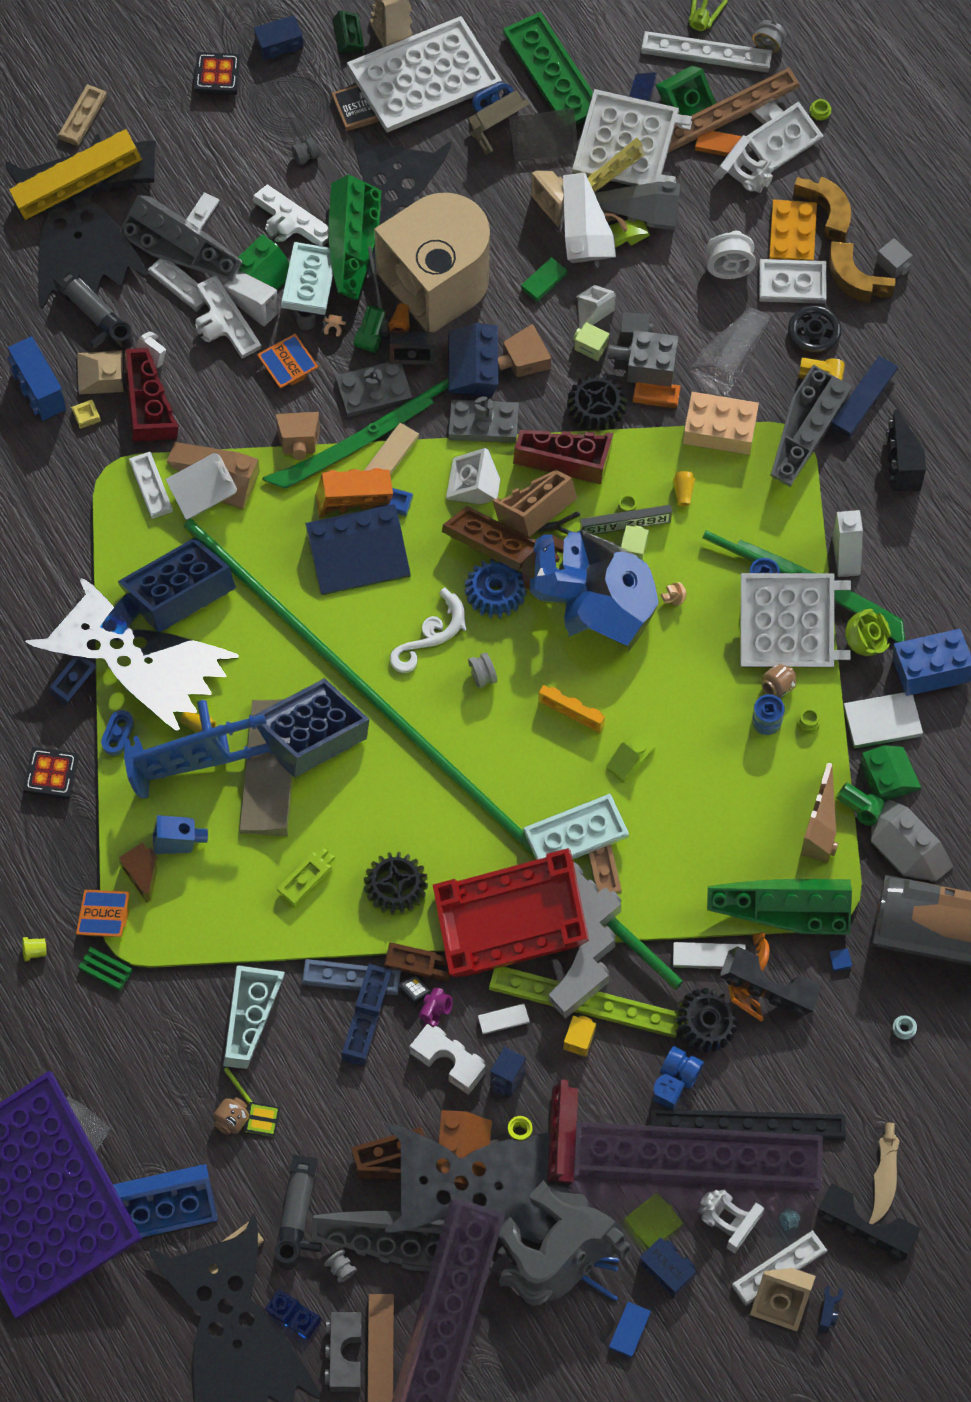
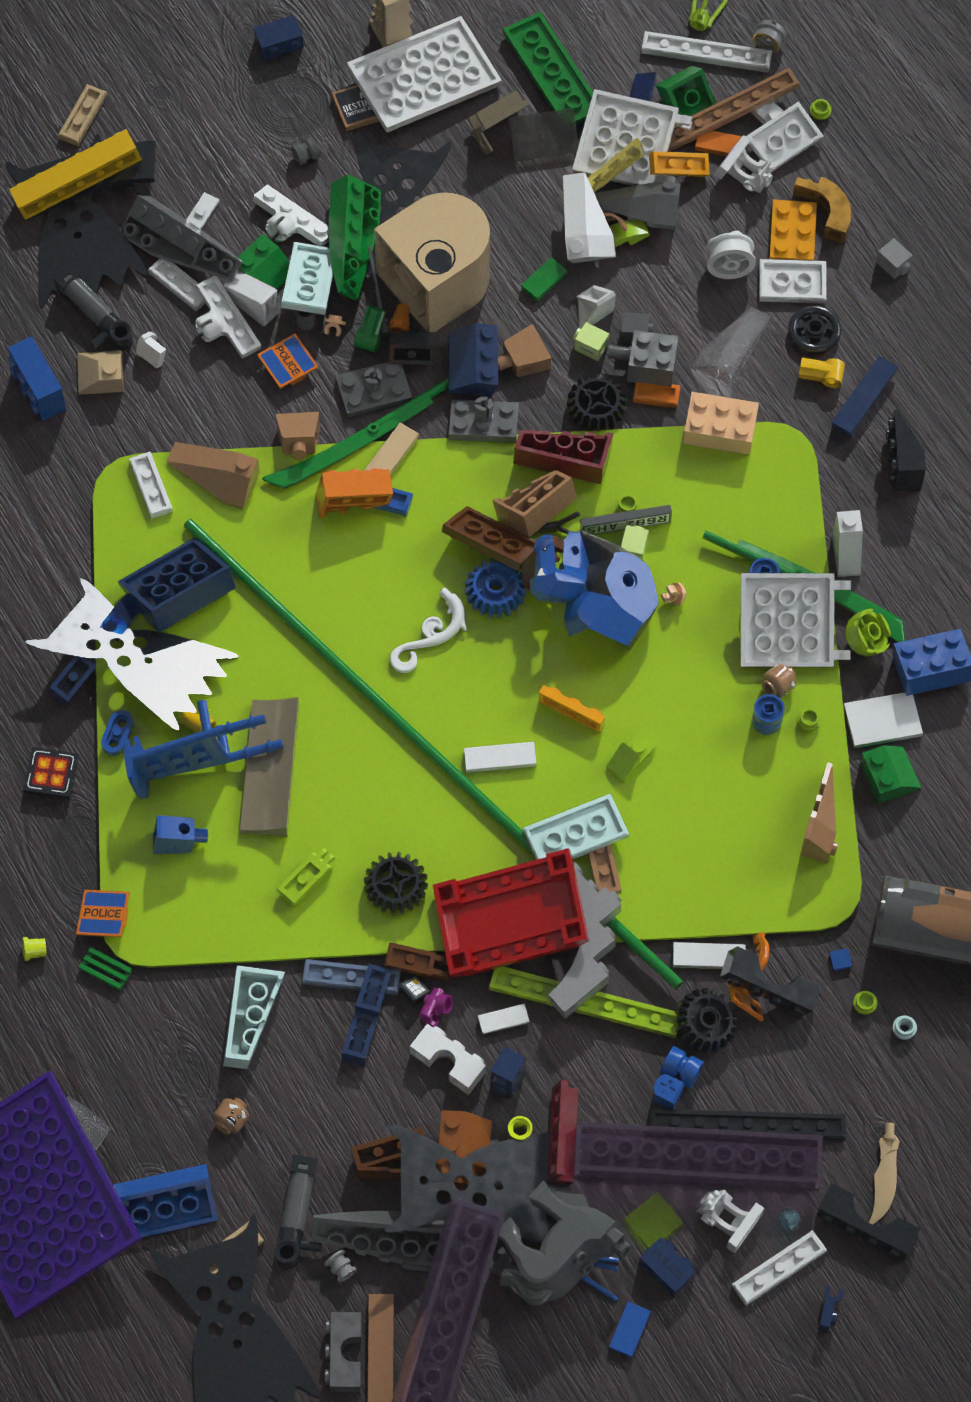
light yellow tile [71,400,101,429] -> none
reddish brown slope [119,843,158,903] -> none
dark red wedge [124,348,179,441] -> none
white piece [166,453,237,520] -> none
tile [194,52,241,95] -> none
piece [224,1067,280,1137] -> none
slope [253,678,370,778] -> none
clear blue slope [264,1289,322,1340] -> none
dark blue slope [305,504,411,595] -> none
dark green slope [333,10,365,54] -> none
white slope [446,448,500,504] -> none
light grey wheel [468,653,497,689] -> none
blue plate [472,83,514,112] -> none
tan slope [531,171,564,227] -> none
yellow brick [563,1016,596,1057] -> none
yellow cone [673,471,695,506] -> none
green wedge [707,879,852,935] -> none
tan slope [750,1268,816,1331] -> none
dark grey wedge [770,365,852,487] -> none
pearl gold arch [829,242,896,303] -> none
green piece [836,782,885,826] -> none
light grey wedge [871,799,953,883] -> none
none -> white tile [464,742,536,773]
none -> light orange plate [649,151,710,177]
none -> lime plate [853,991,878,1015]

